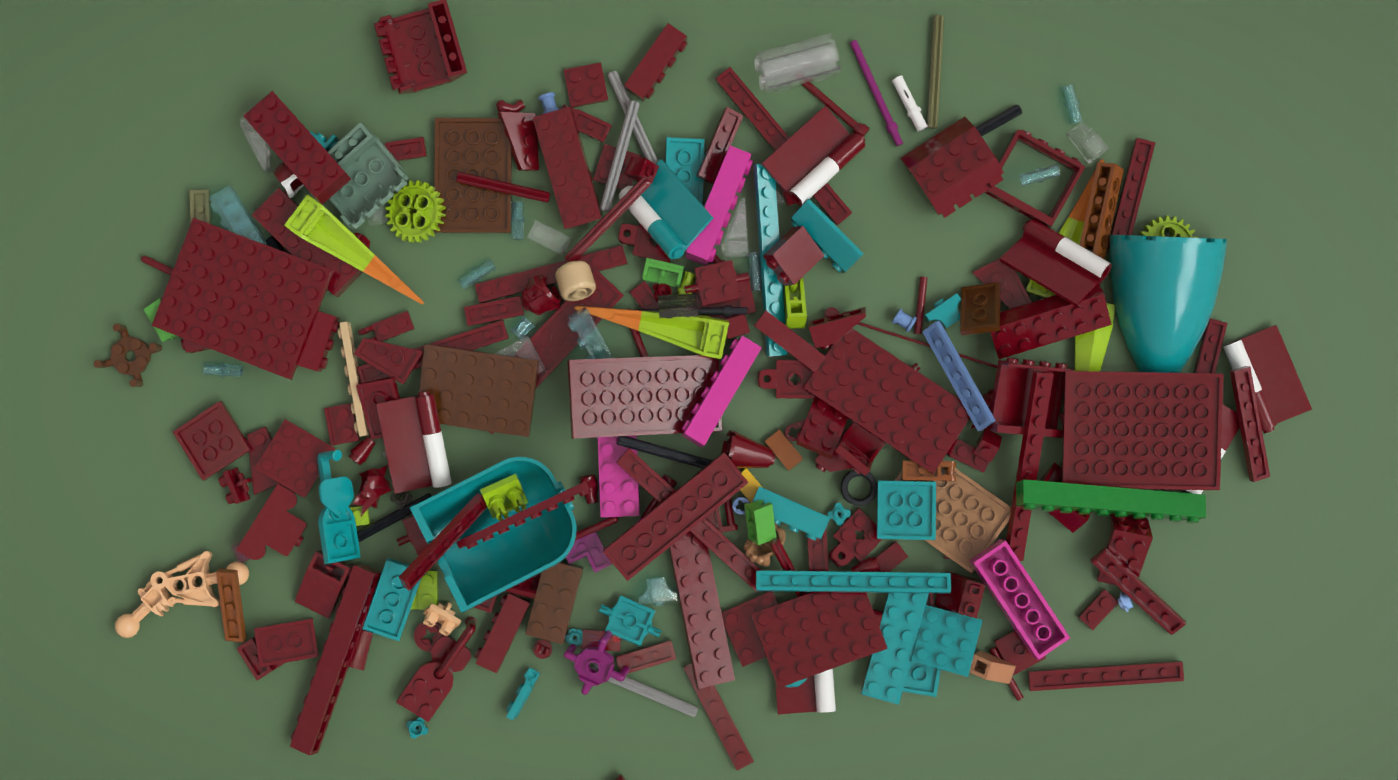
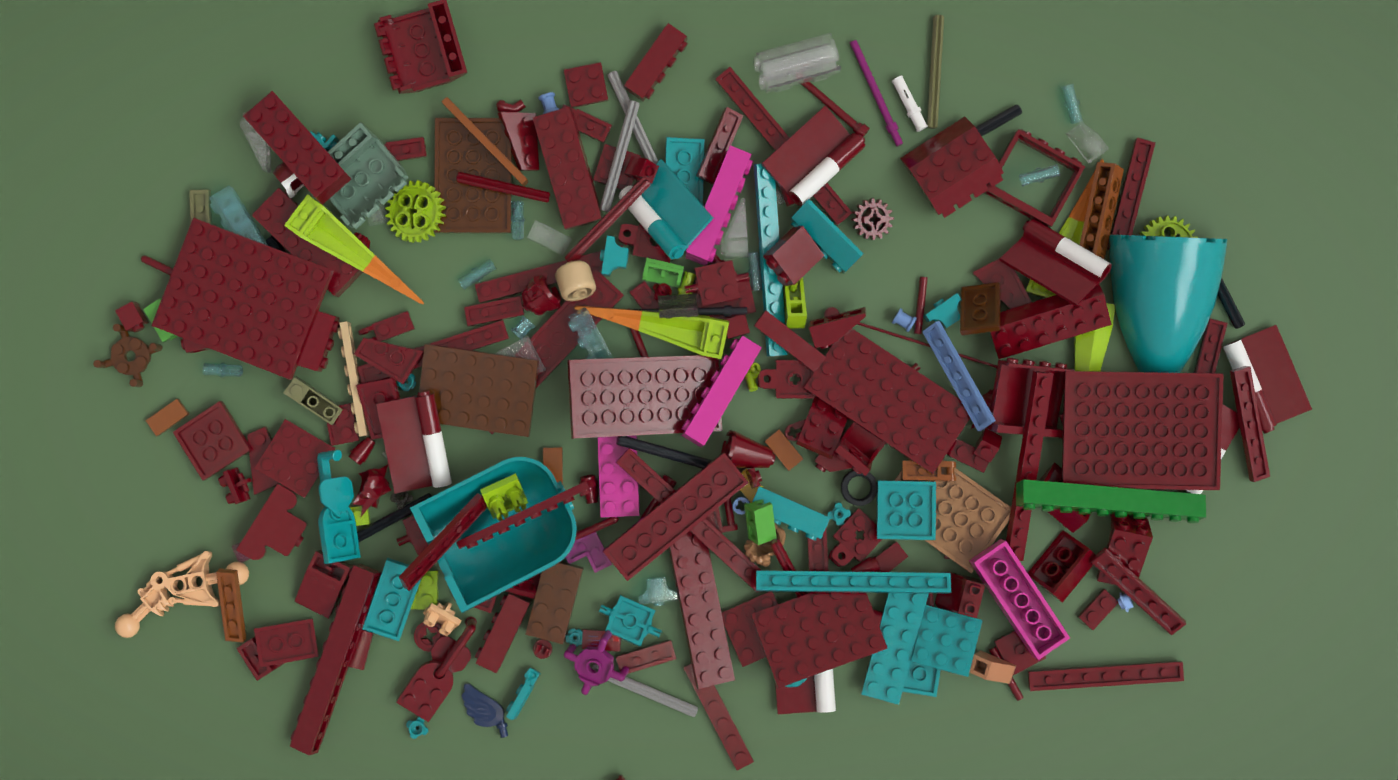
none -> dark red brick [115,301,149,333]
none -> dark orange tile [146,399,189,436]
none -> olive slope [283,376,343,425]
none -> teal plate [397,373,416,391]
none -> dark orange tile [441,97,529,186]
none -> dark blue animal [462,683,508,738]
none -> dark orange tile [543,447,563,484]
none -> teal brick [600,236,629,277]
none -> lime arm [745,362,761,392]
none -> dark red plate [746,468,762,489]
none -> gear [851,198,894,240]
none -> dark red slope [1028,530,1095,603]
none -> black axle [1218,278,1245,329]

